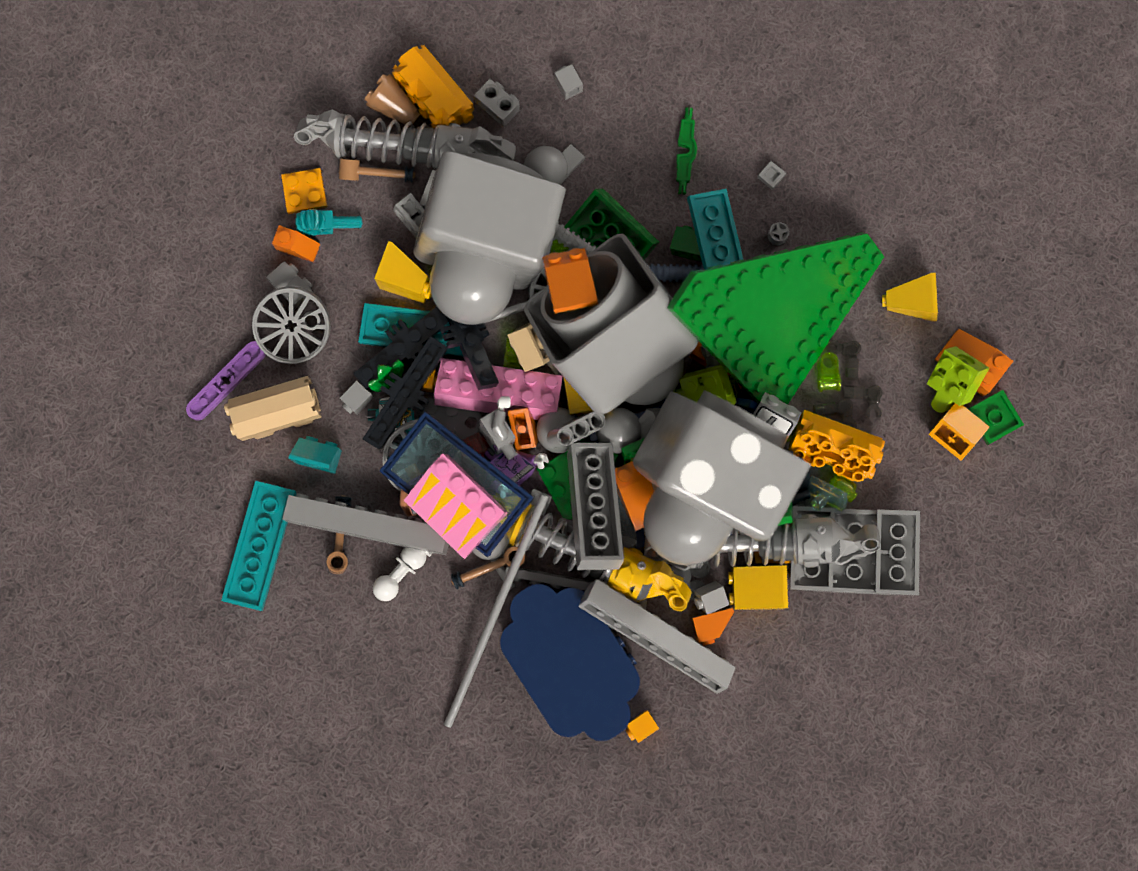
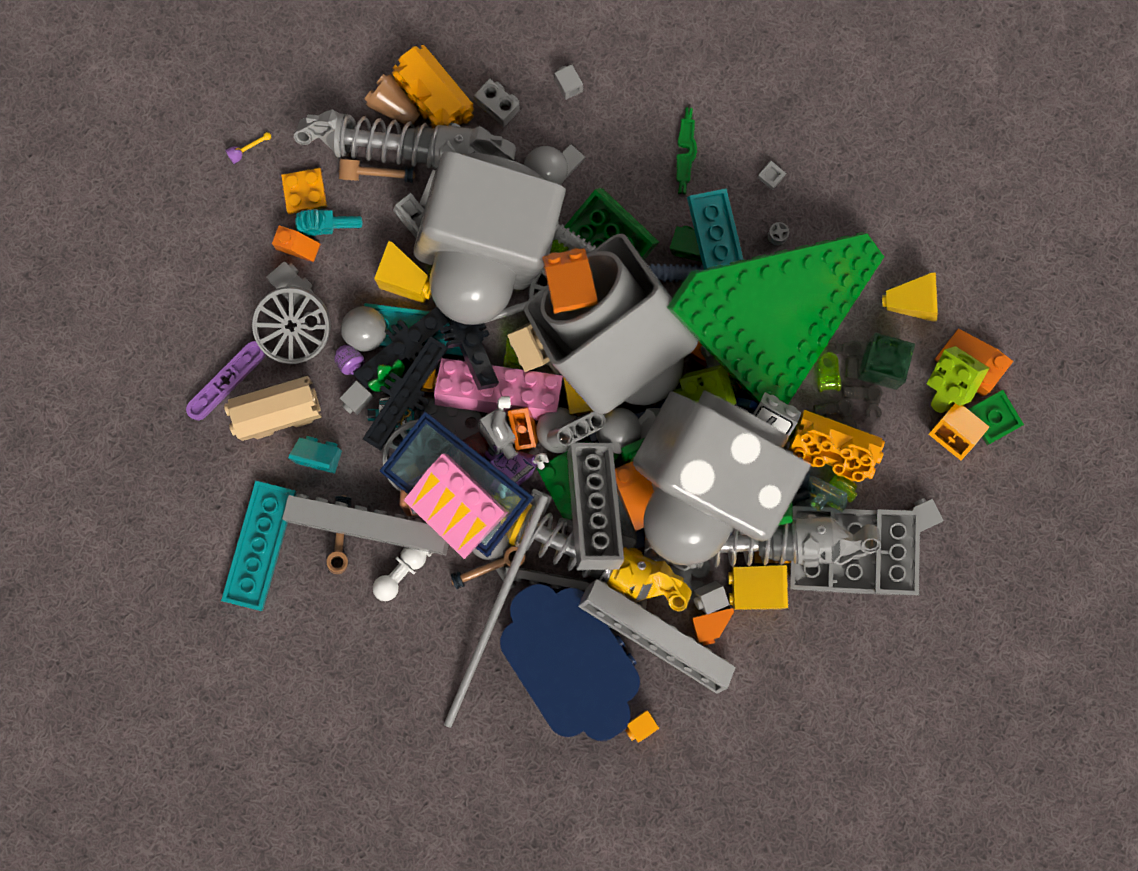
none -> hinge [225,132,271,164]
none -> medium lavender head [334,345,365,375]
none -> light grey piece [341,306,387,352]
none -> clear green brick [857,332,915,390]
none -> light grey slope [909,498,944,532]

